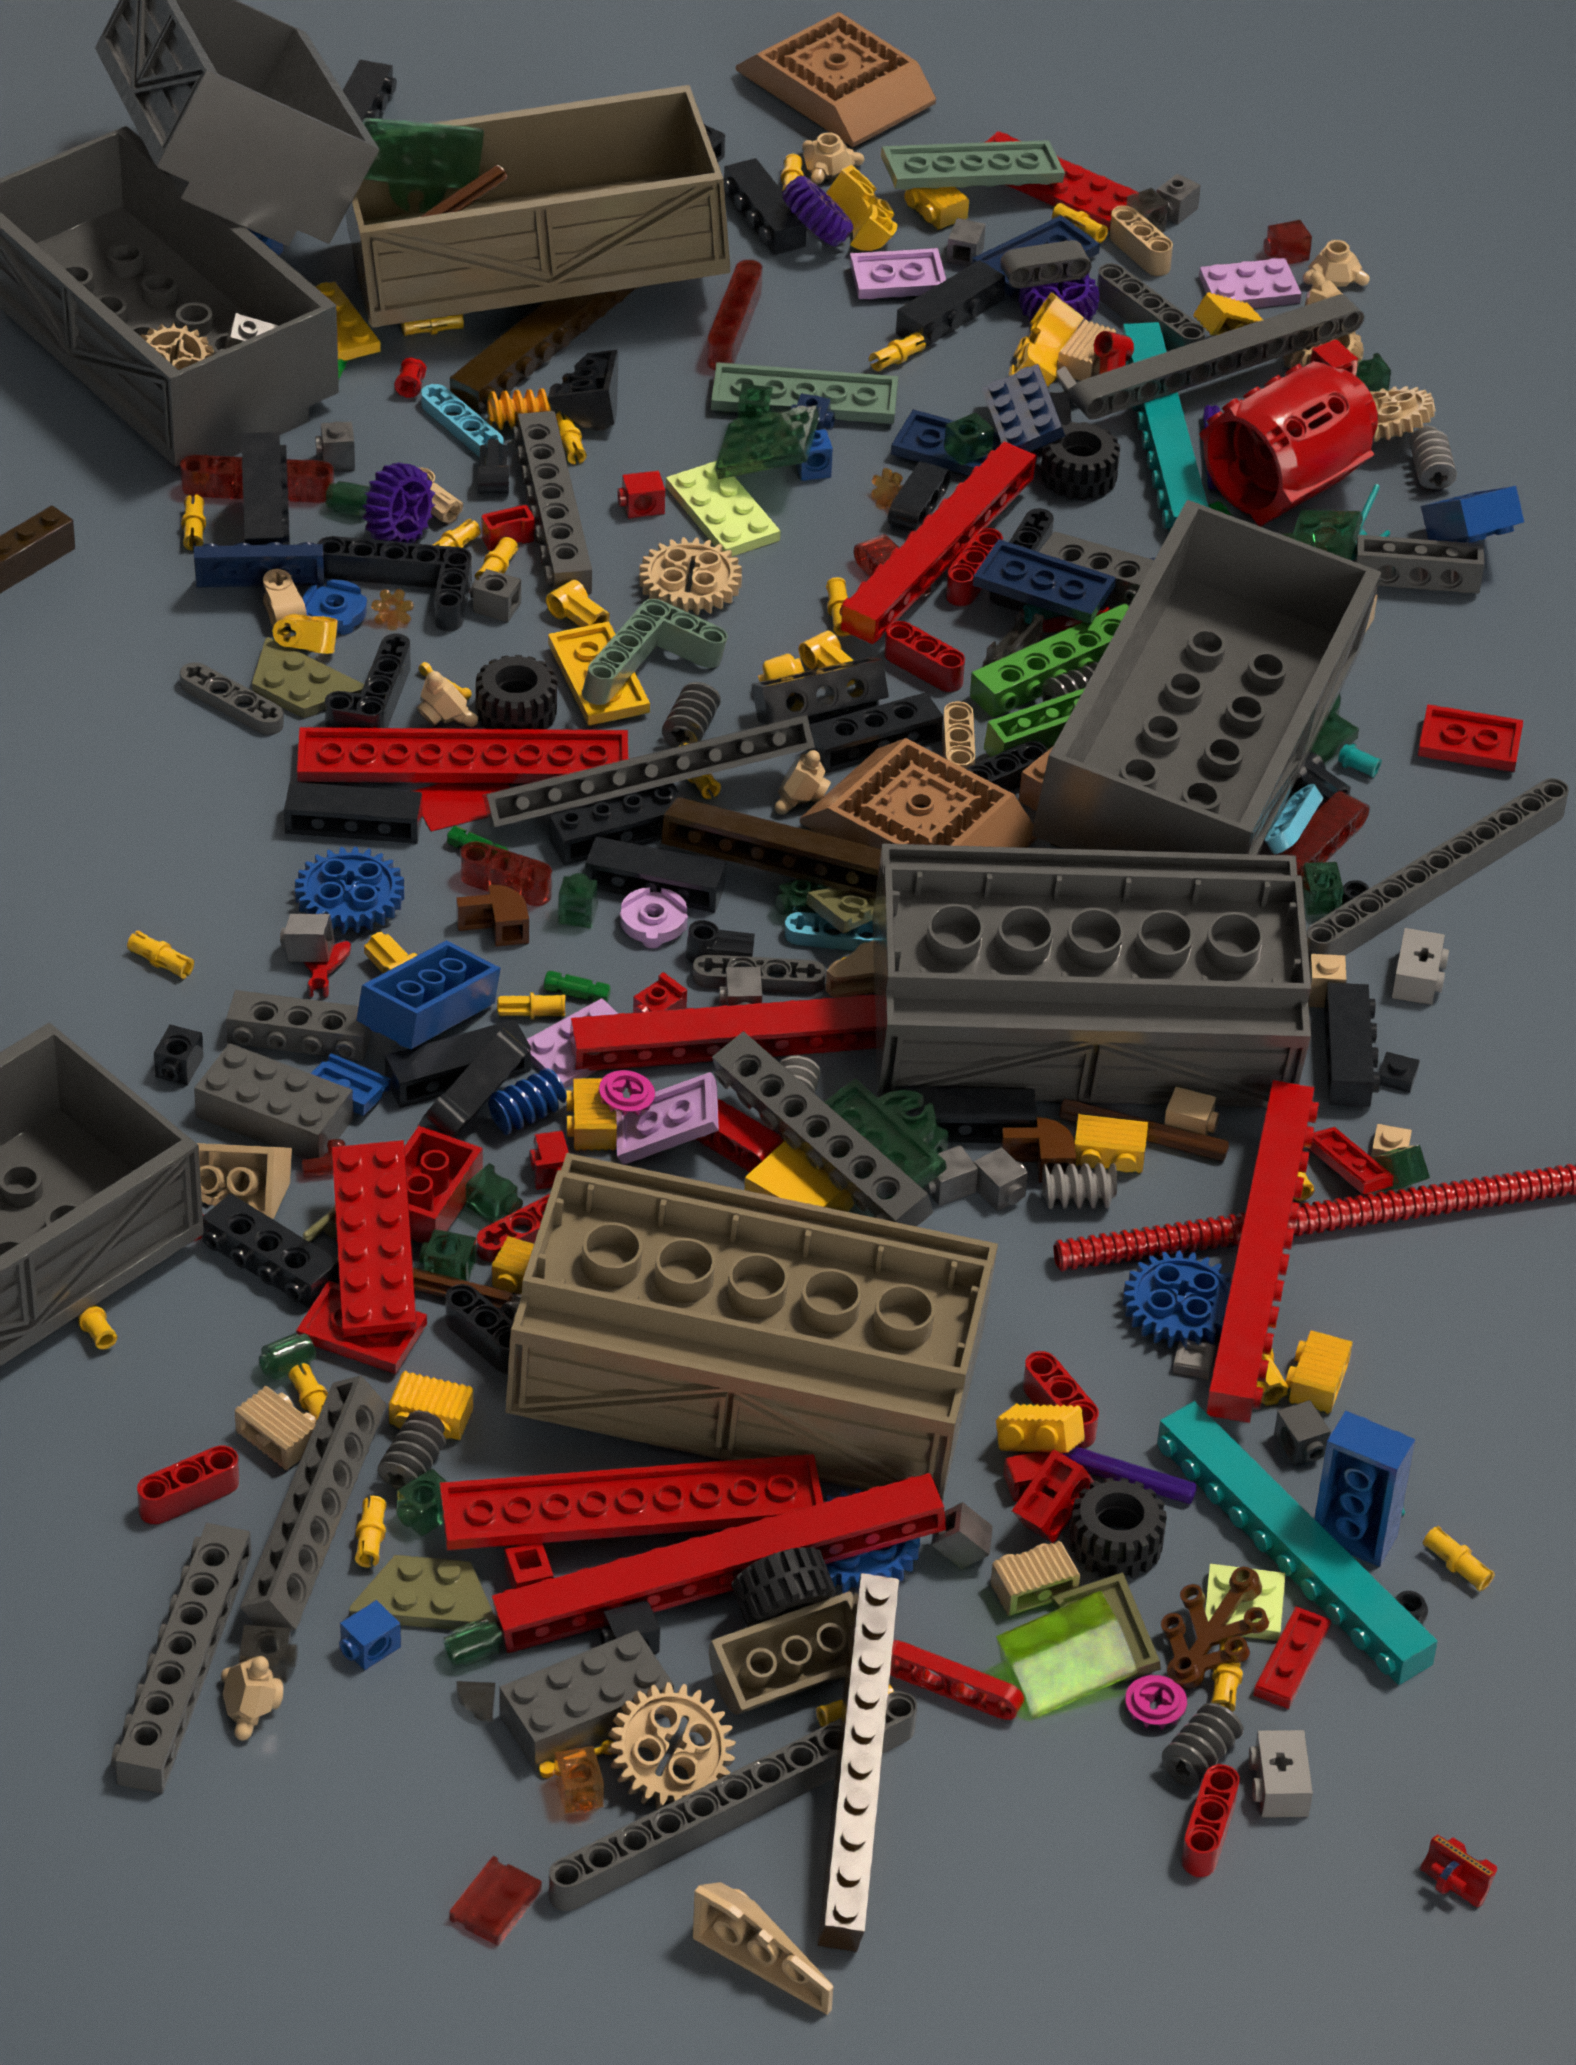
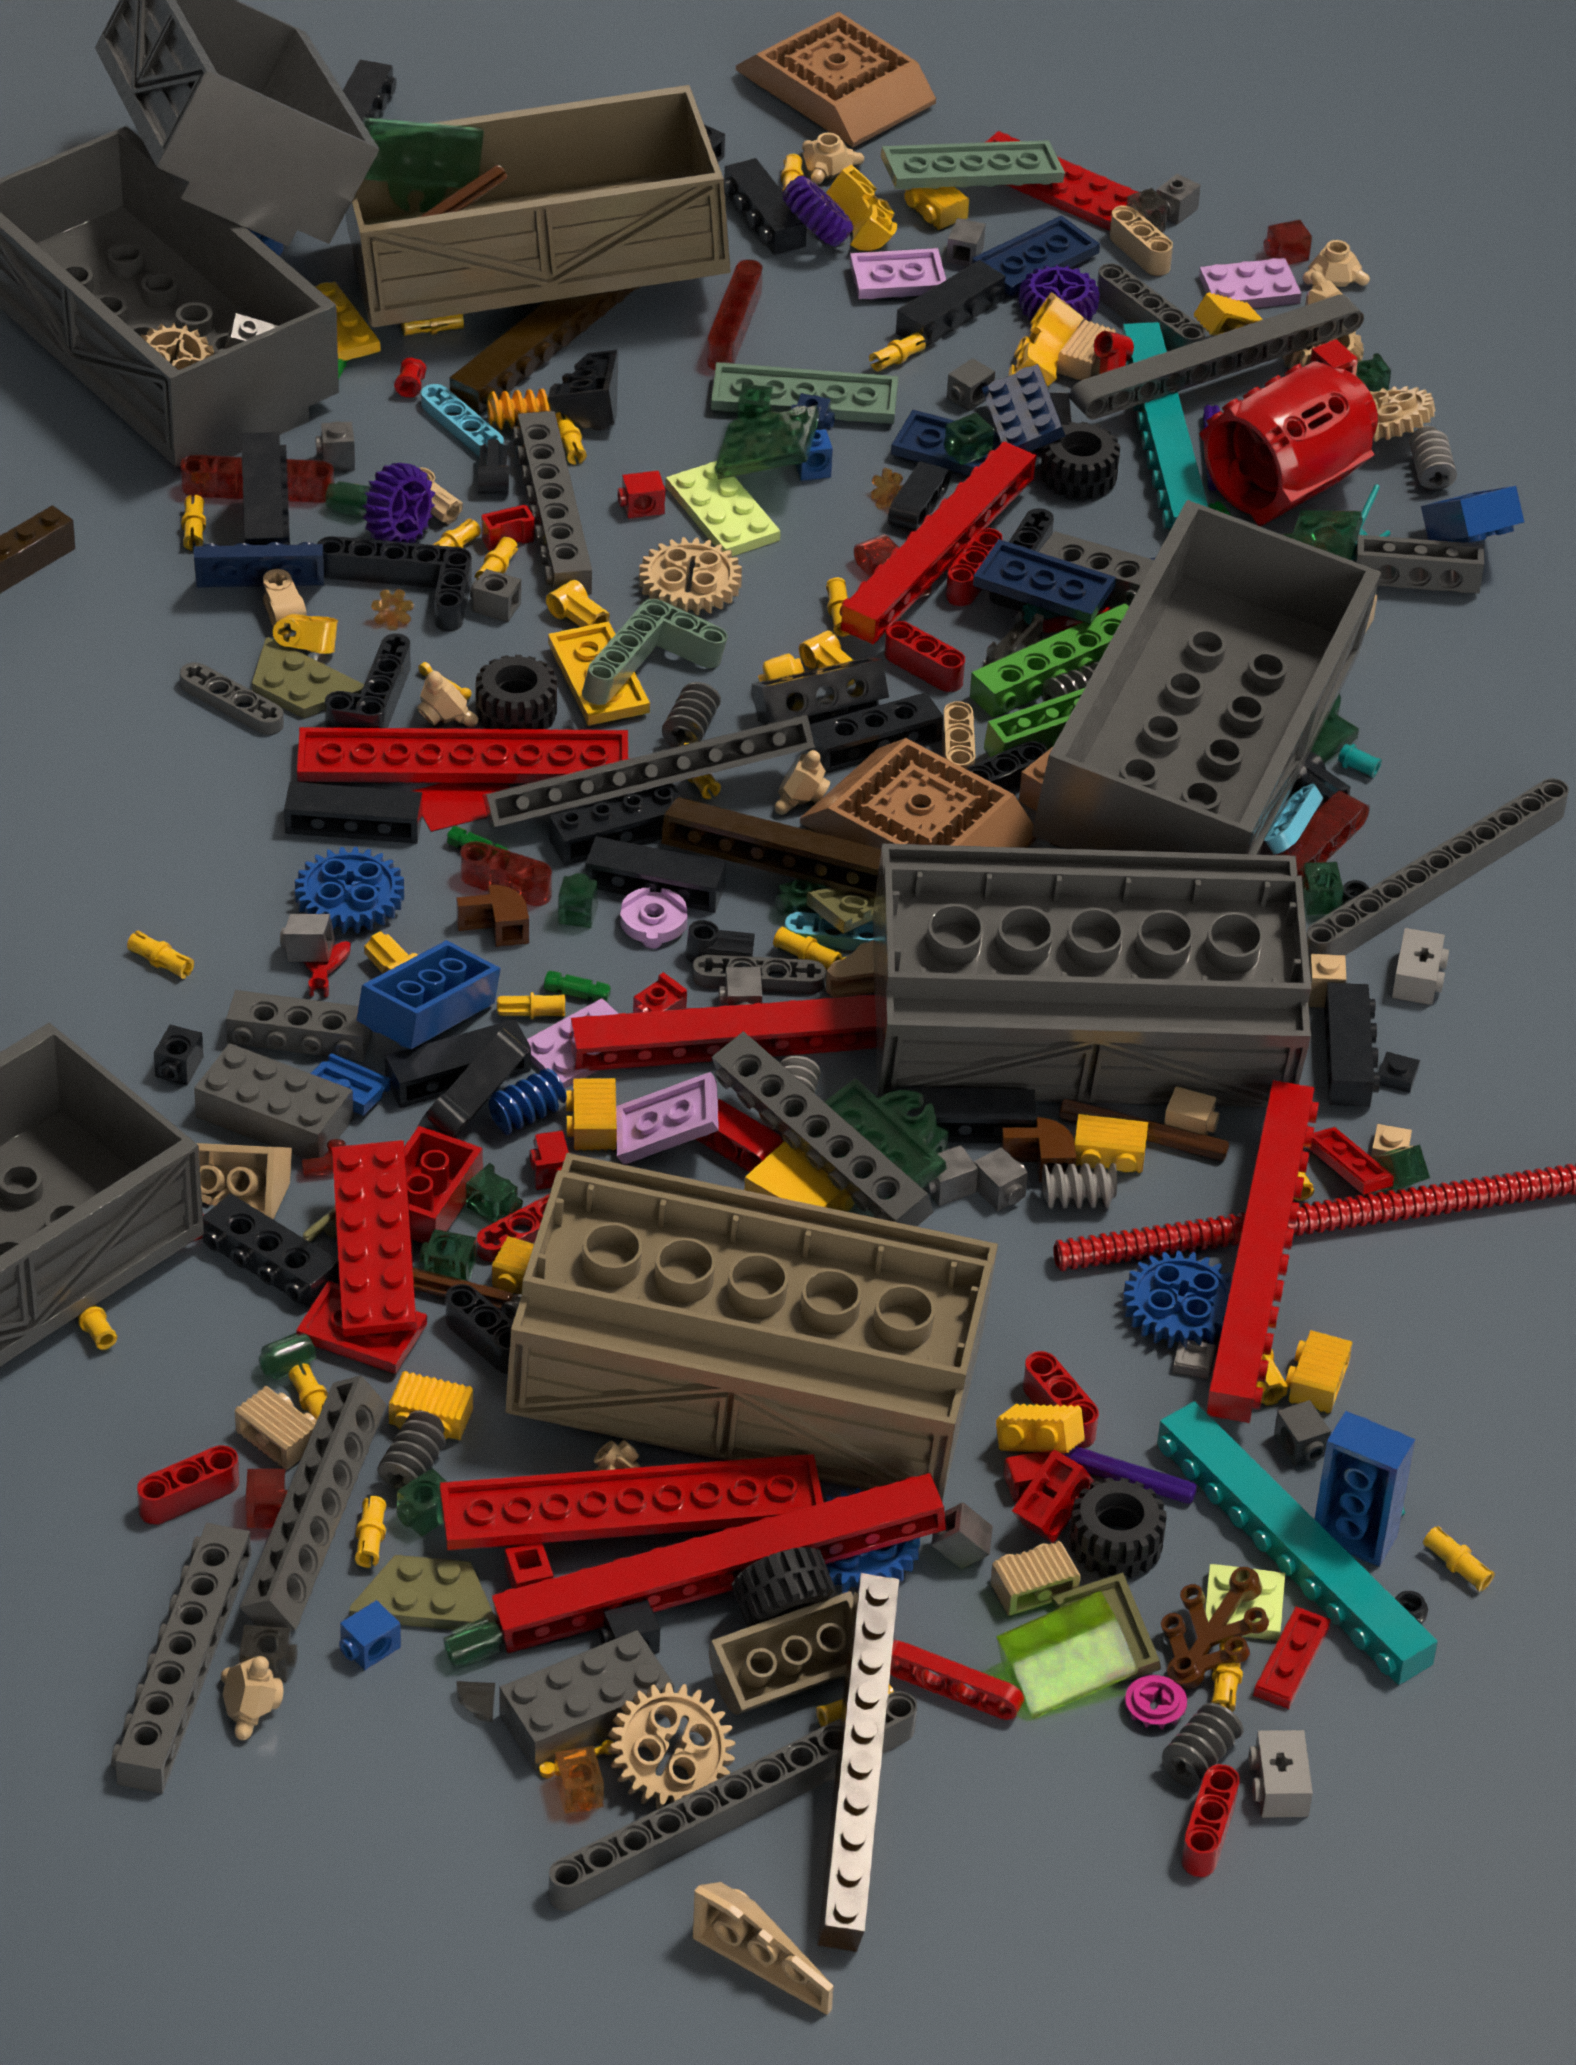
blue plate [303,580,367,635] -> none
clear red plate [449,1856,542,1946] -> none
dark pink gear [598,1070,655,1116] -> none
dark grey beam [1000,240,1092,288] -> none
yellow pin [1052,203,1108,243] -> none
light grey tile [1056,366,1078,408] -> none
red plate [1418,704,1524,772] -> none
red hips [1420,1834,1498,1908] -> none
none -> clear red brick [245,1469,288,1529]
none -> tan gear [594,1440,640,1471]
none -> yellow pin [773,927,842,970]
none -> dark grey brick [947,358,995,411]

